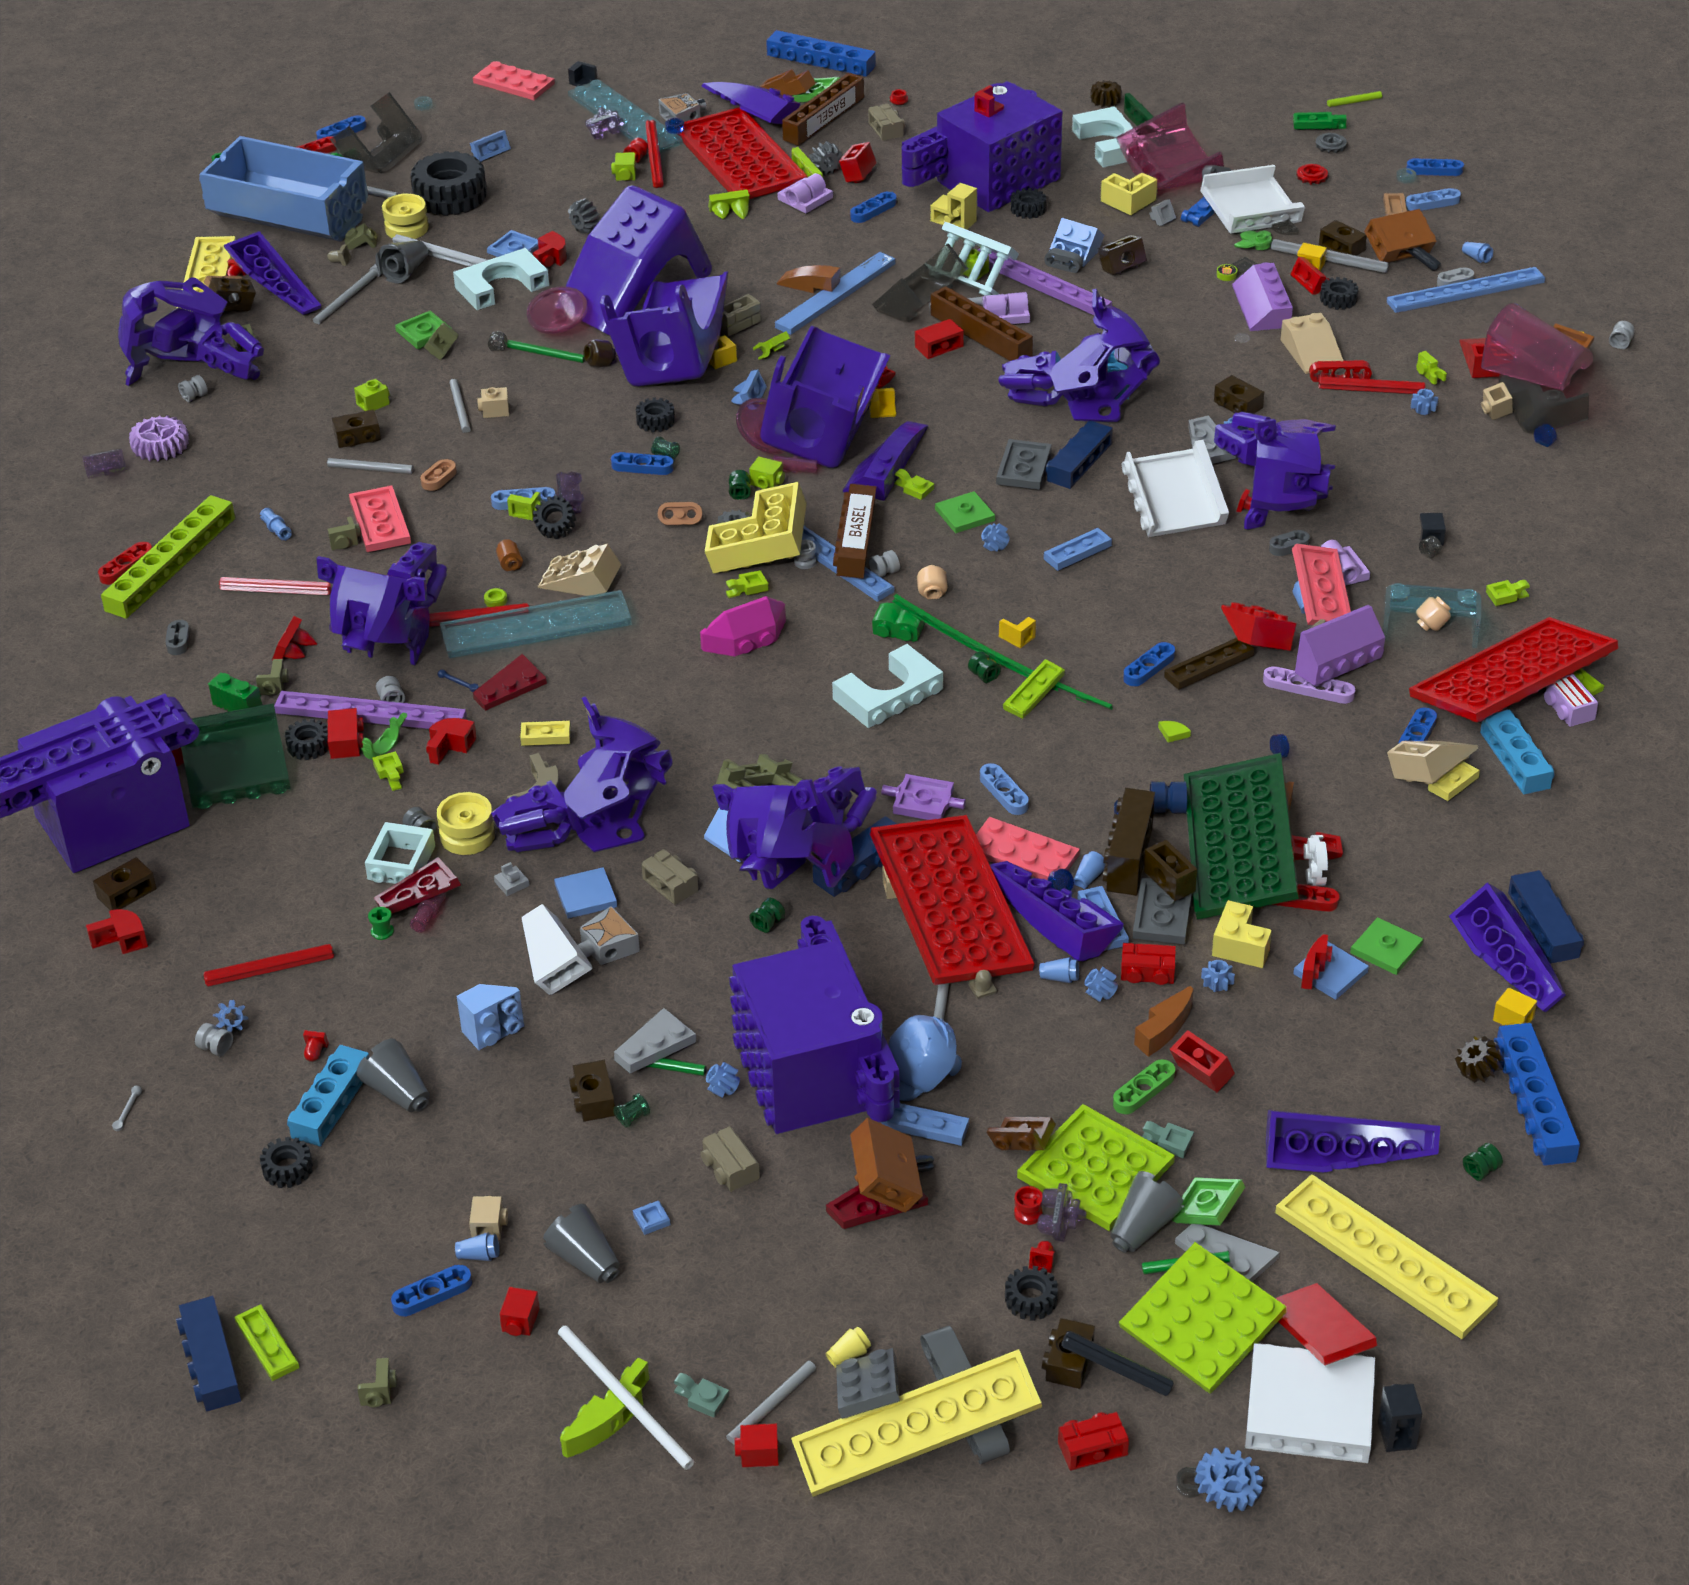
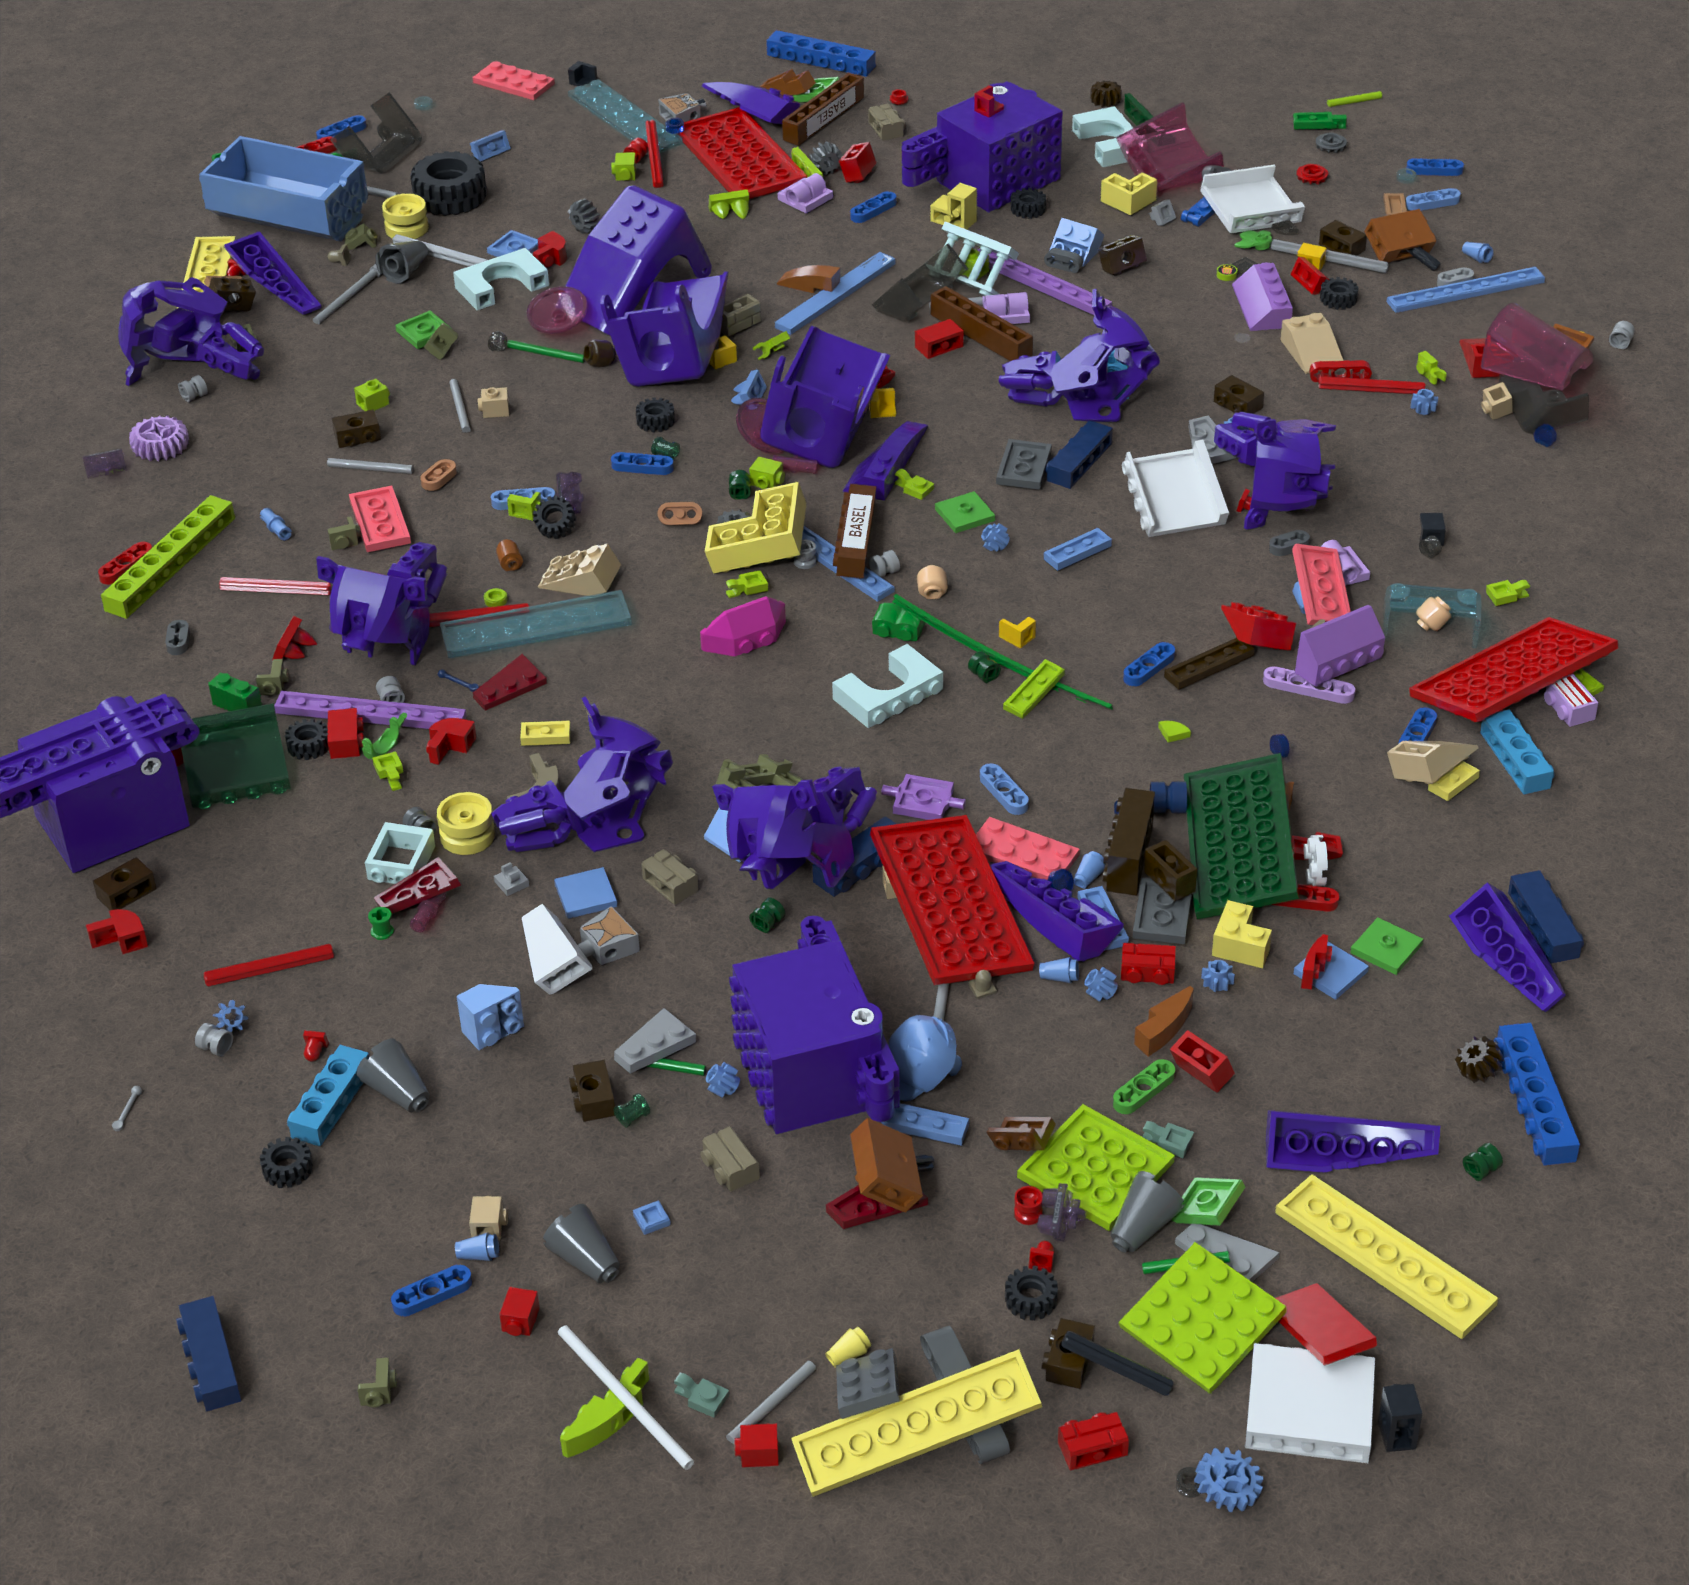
lime tile [234,1304,299,1381] -> none
clear purple hips [585,107,624,140] -> none
yellow panel [1493,988,1537,1025] -> none

